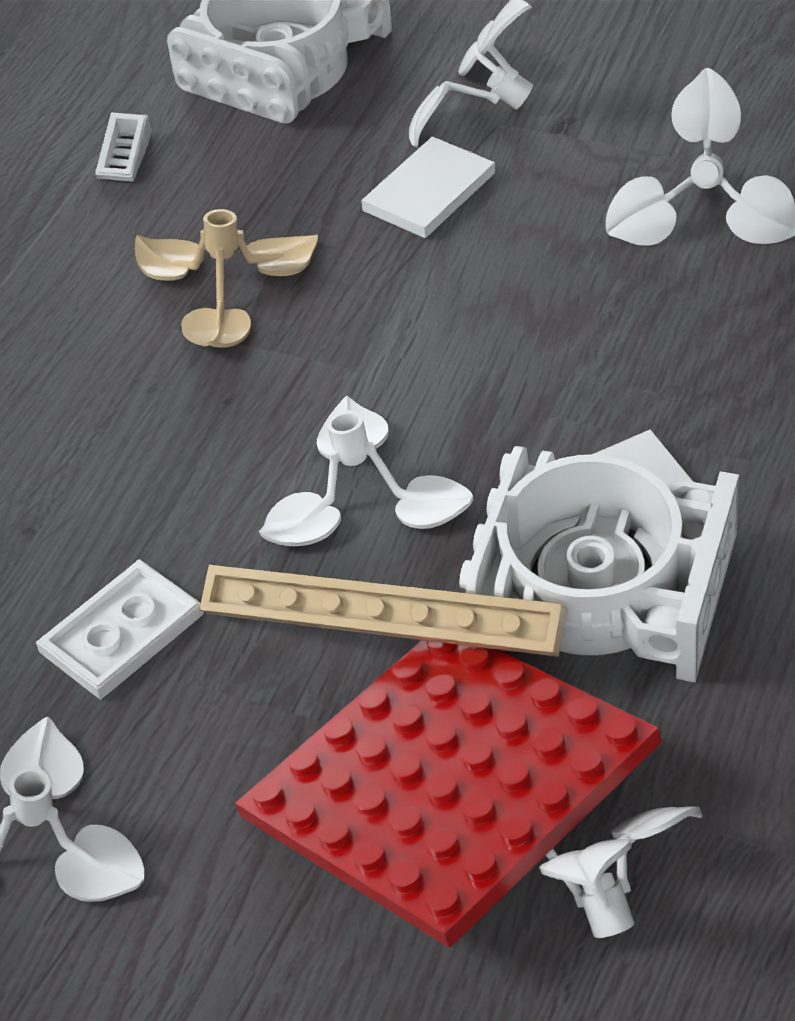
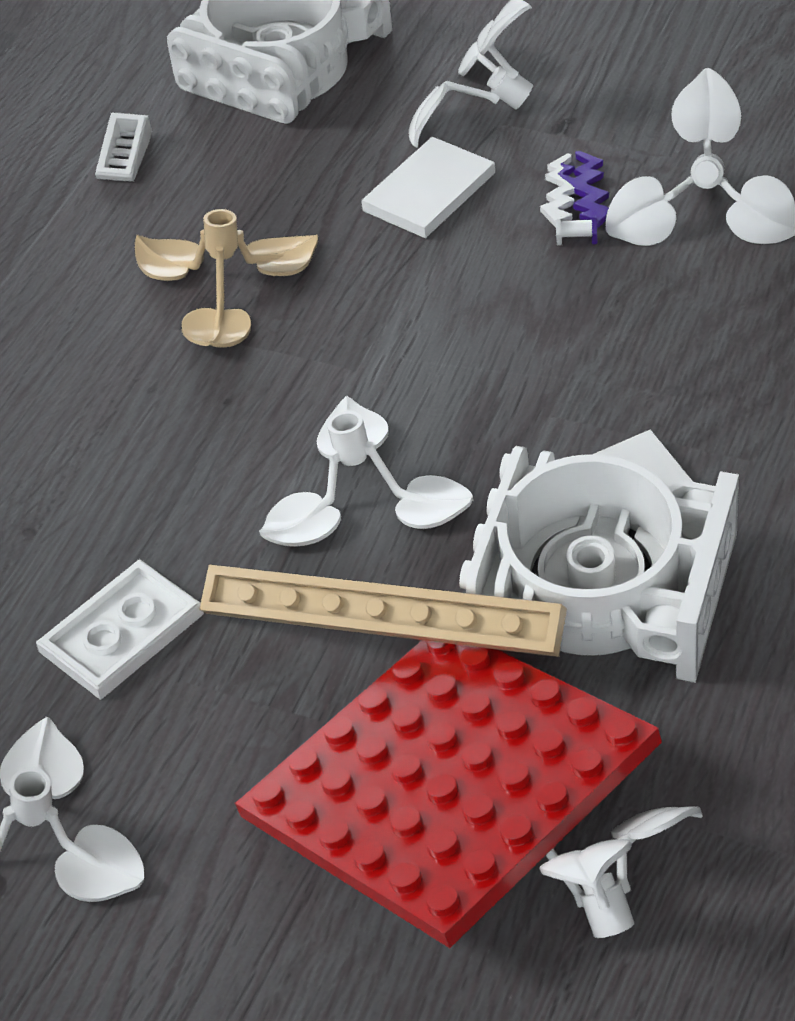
none -> piece [540,151,609,245]

